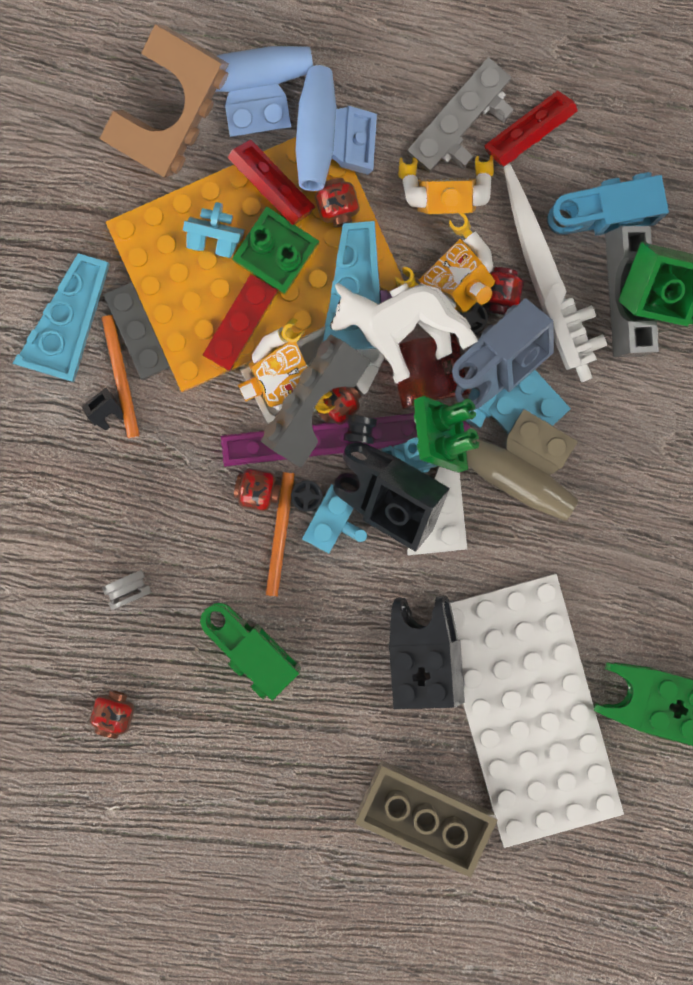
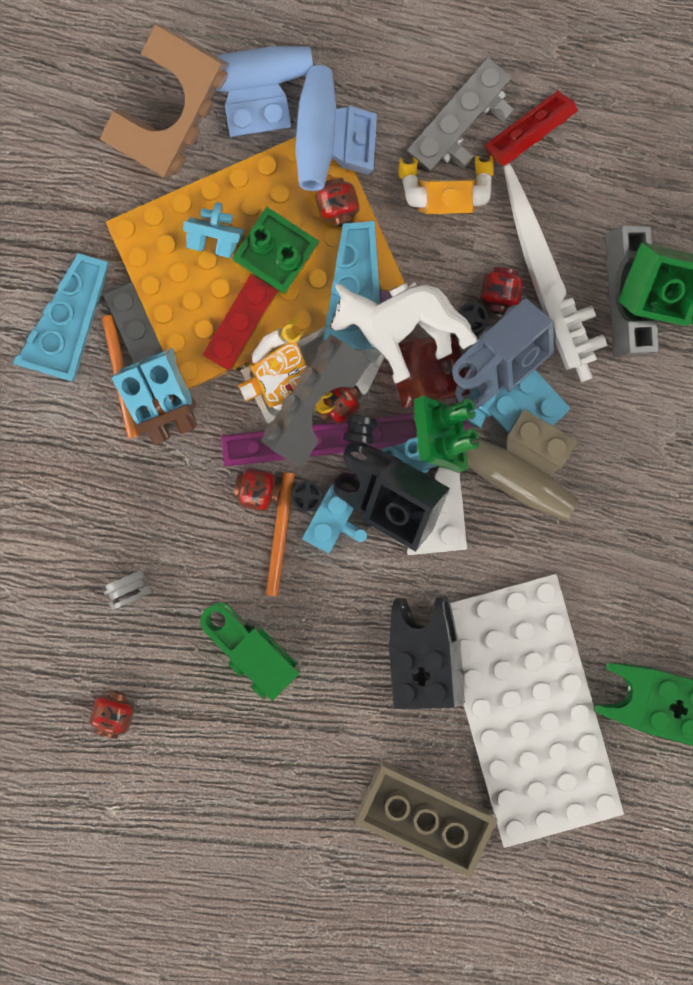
black tile [82,388,123,430] -> none
red plate [227,139,316,225] -> none
torso [395,213,495,312] -> none
dark azure brick [547,172,669,236] -> none
none -> medium azure hips [111,348,197,445]

